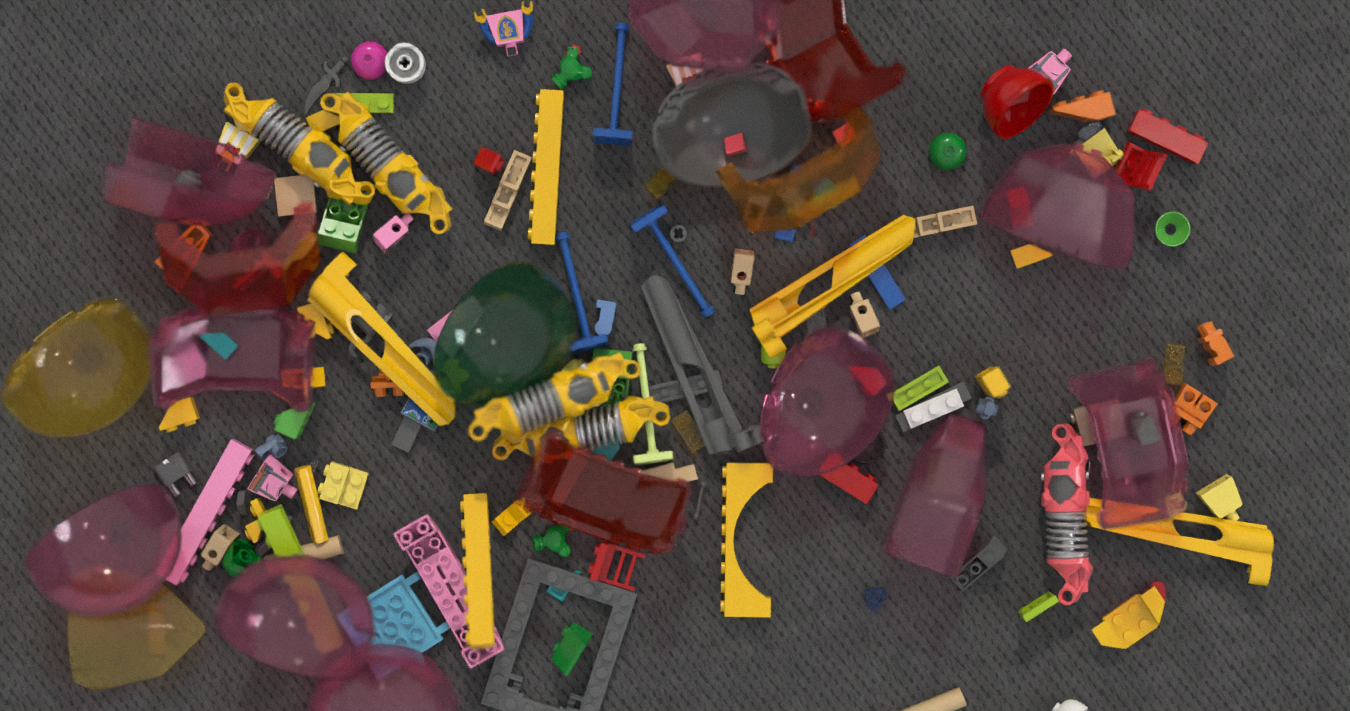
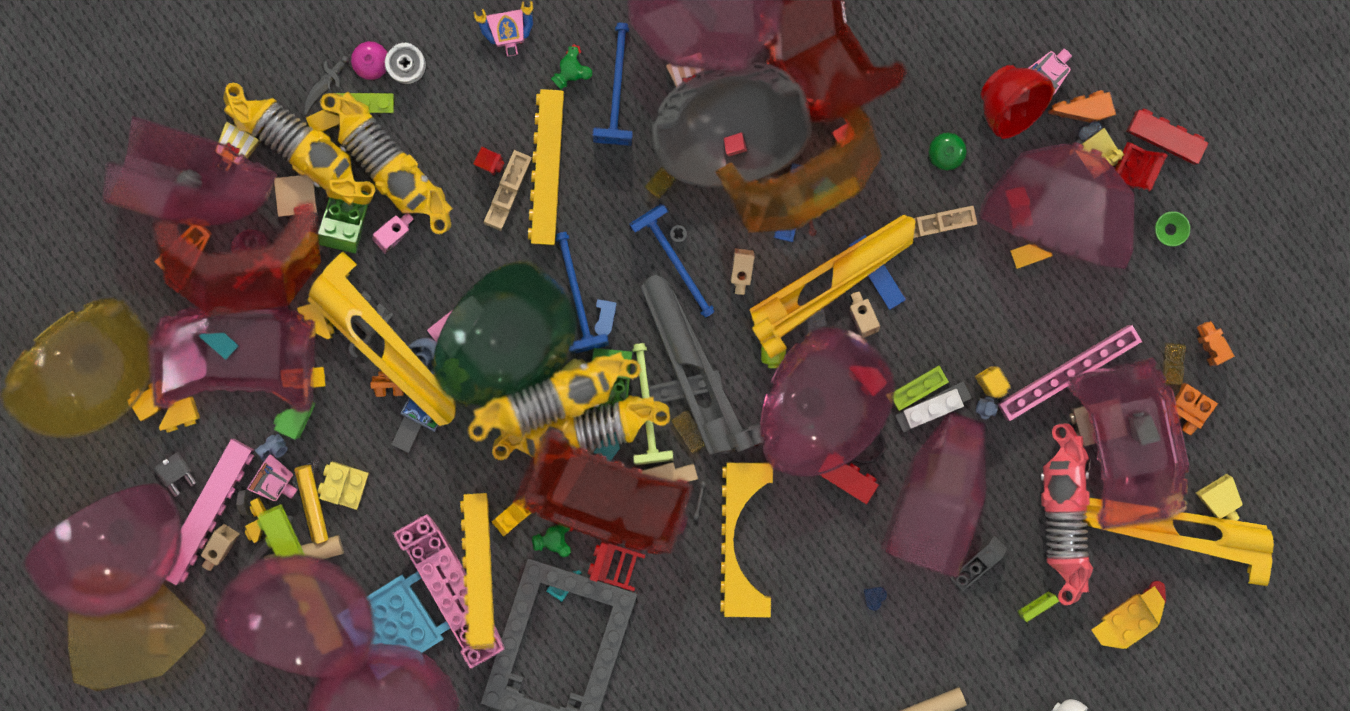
green cylinder [222,539,262,579] -> none
green slope [552,622,593,676] -> none
none -> yellow slope [128,380,167,421]
none -> bright pink brick [997,325,1142,421]

